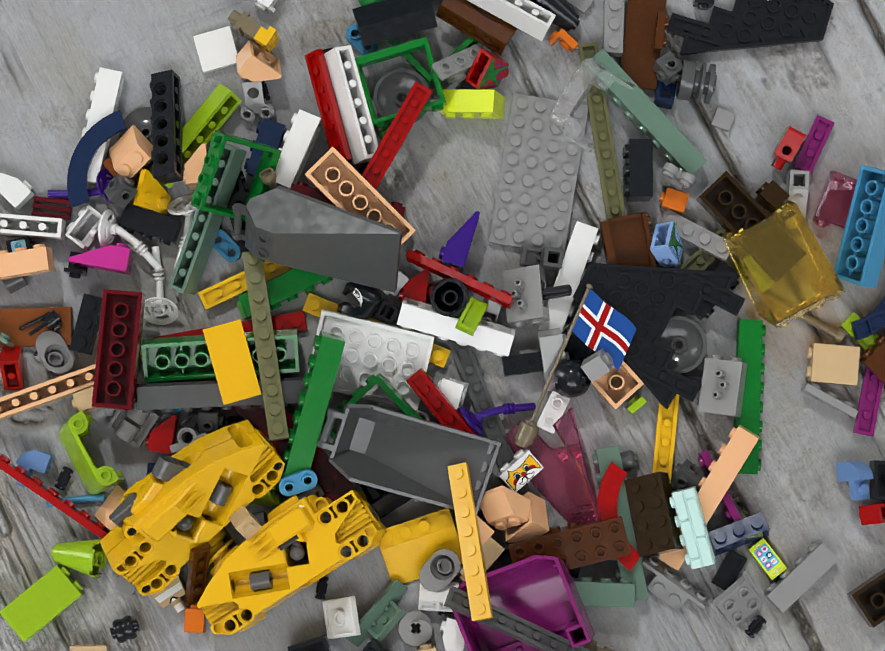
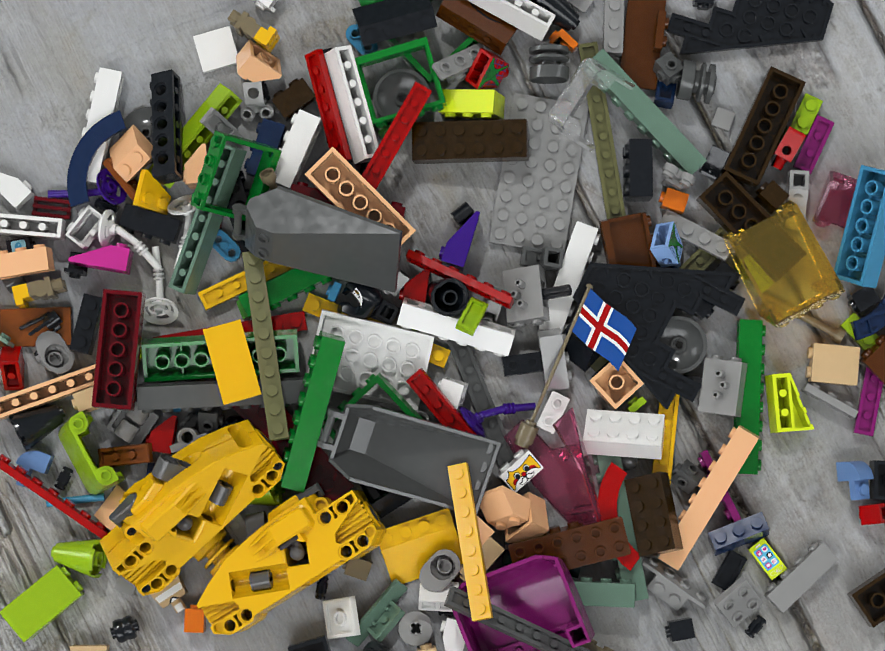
dark grey brick [104,174,138,209] -> none
reddish brown tile [185,542,211,606] -> none
tan brick [229,505,262,541] -> none
dark azure plate [279,469,317,496] -> none
black cylinder [555,358,591,397] -> none
light grey brick [581,348,614,382] -> none
light aqua brick [669,486,716,569] -> none
none -> black cone [9,404,66,451]
none -> dark tan hips [11,276,68,308]
none -> black piece [94,198,118,214]
none -> dark orange tile [98,443,153,468]
none -> light grey hinge [199,107,244,146]
none -> dark brown brick [272,78,316,121]
none -> dark azure plate [326,281,342,303]
none -> dark tan brick [342,558,373,581]
none -> dark brown brick [412,119,529,164]
none -> black brick [450,202,474,226]
none -> dark grey wheel [529,44,569,84]
none -> white brick [583,409,665,460]
none -> black brick [665,617,696,642]
none -> bracket [699,145,730,180]
none -> dark brown brick [721,66,806,188]
none -> neon yellow wedge [765,373,814,433]
none -> lime plate [790,93,823,136]
none -> black brick [847,287,881,313]

